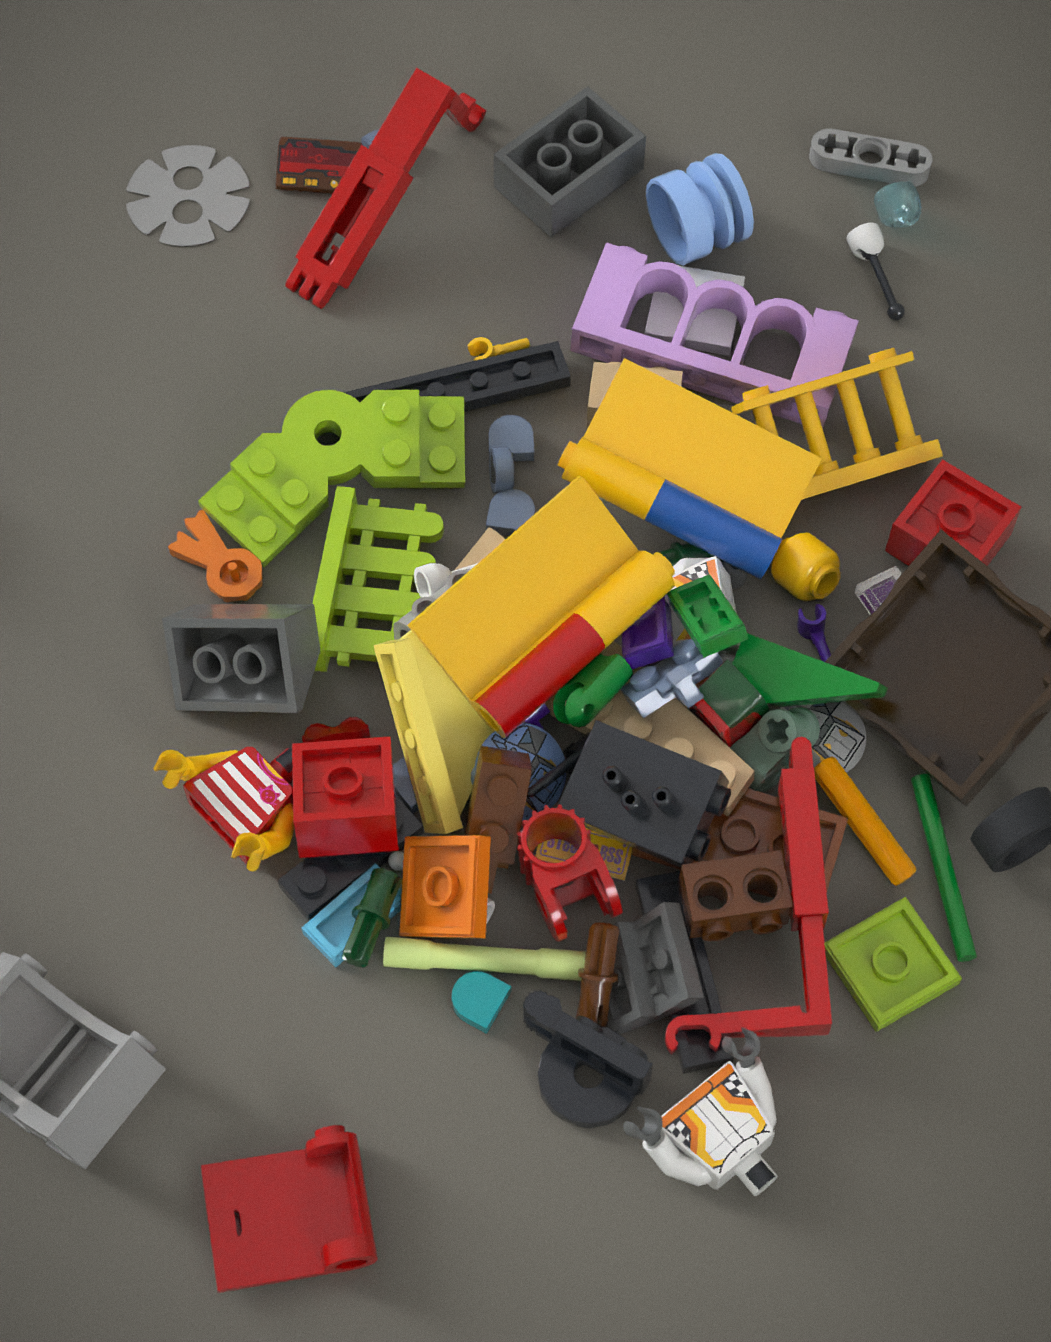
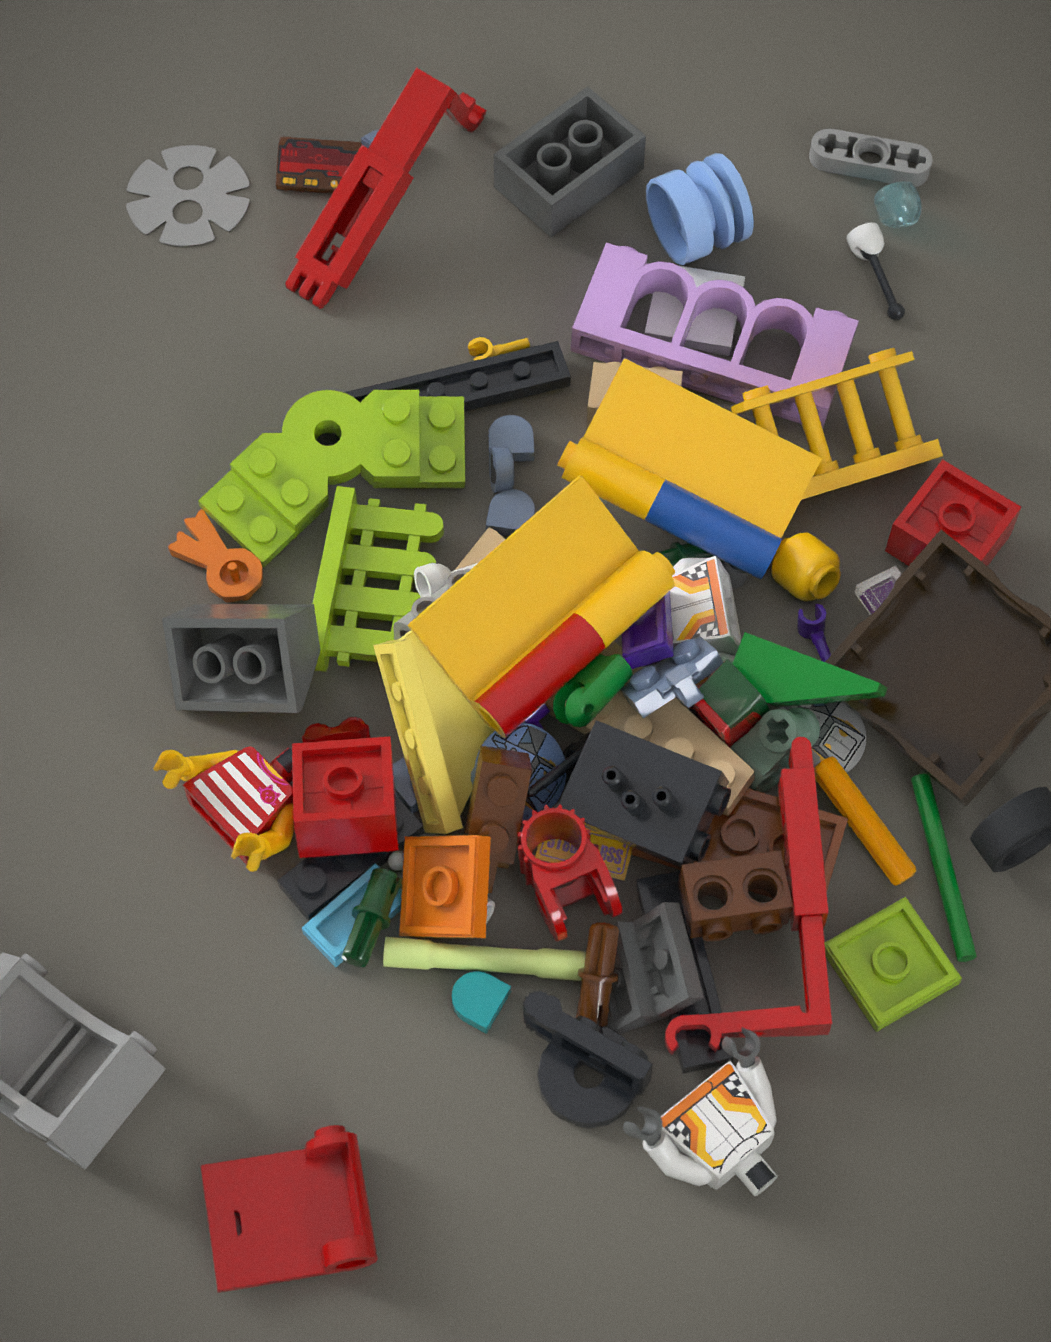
green plate [667,574,749,658] -> none

